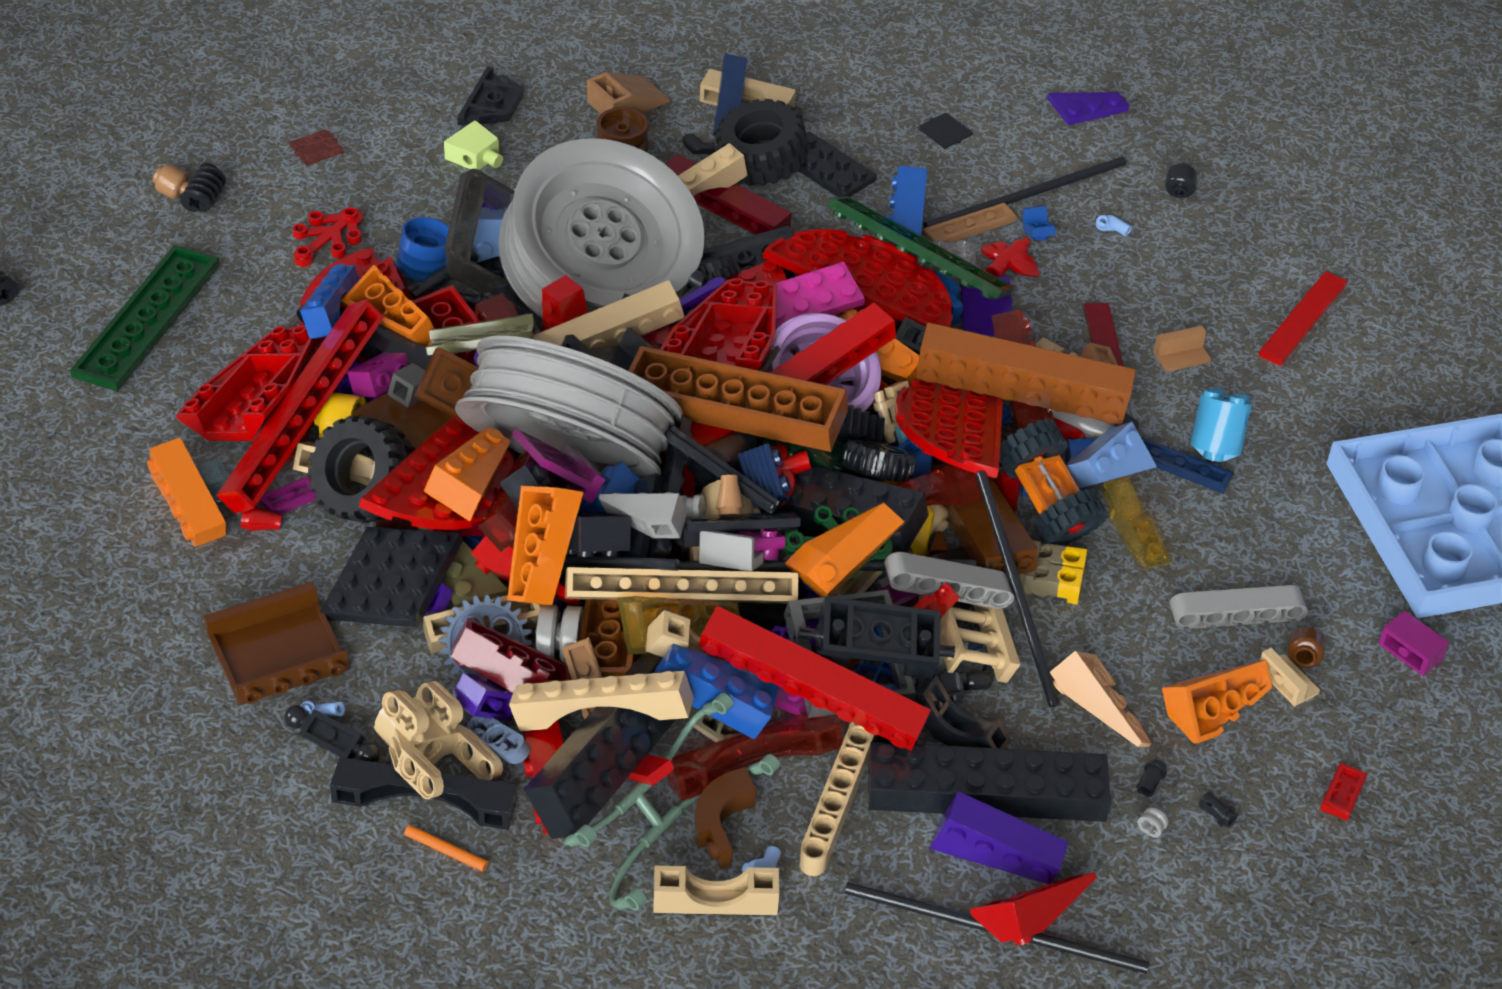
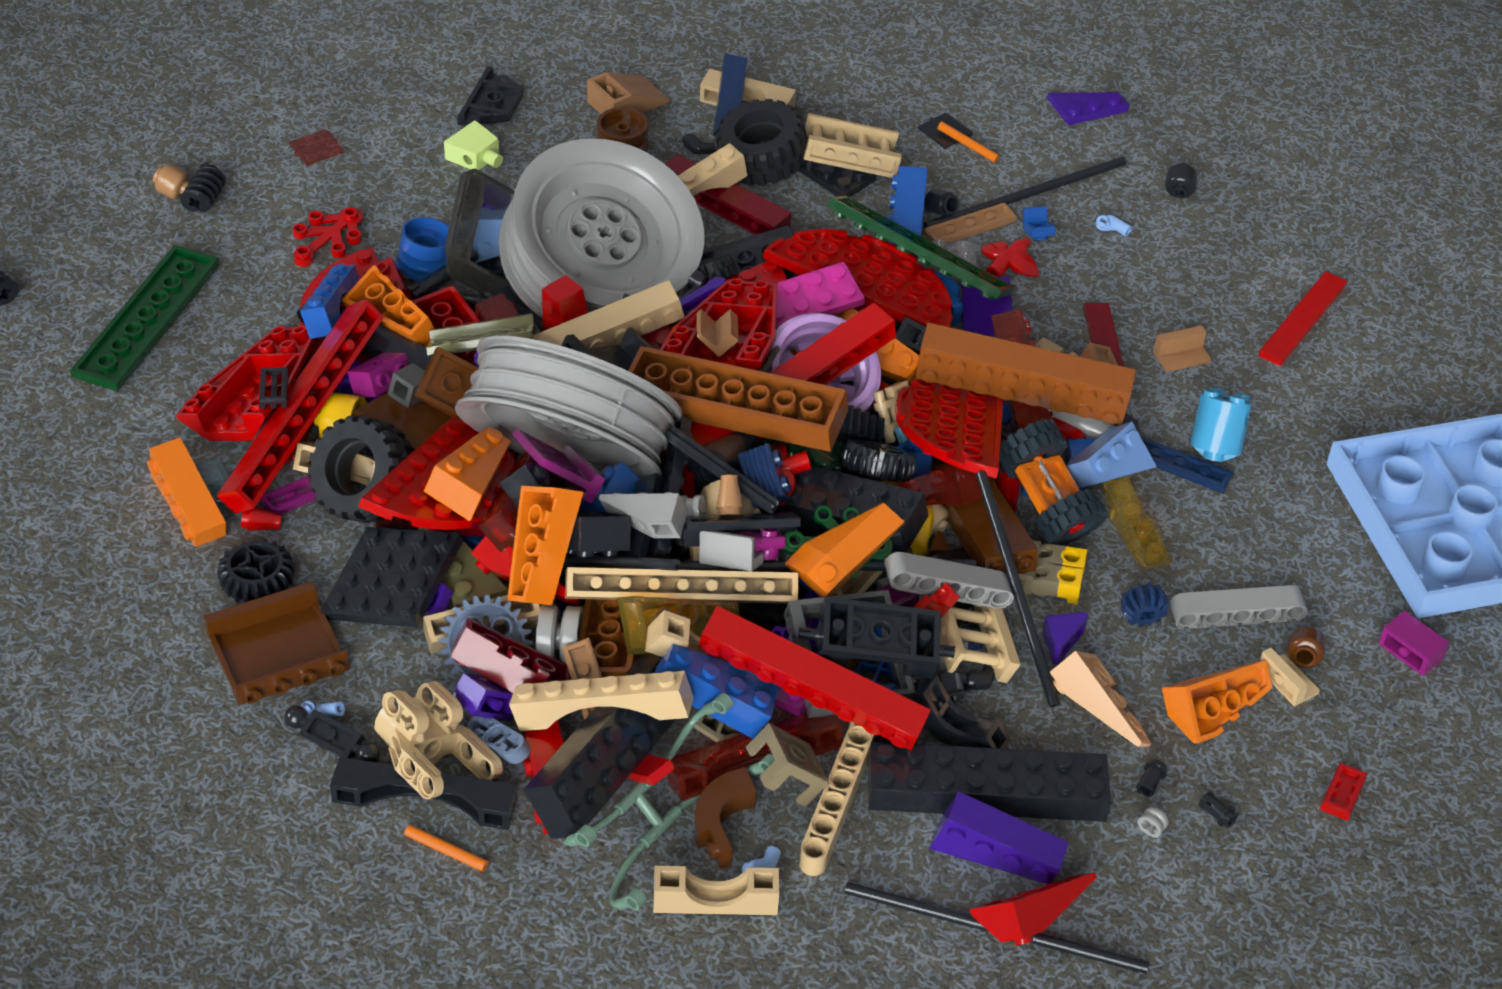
none -> black gear [217,538,295,603]
none -> black tile [259,367,289,409]
none -> medium nougat panel [697,309,739,357]
none -> dark tan panel [746,723,829,807]
none -> tan fence [804,113,902,178]
none -> black brick [924,189,959,216]
none -> orange bar [937,121,999,163]
none -> dark purple slope [1042,612,1089,666]
none -> dark blue gear [1121,582,1169,627]

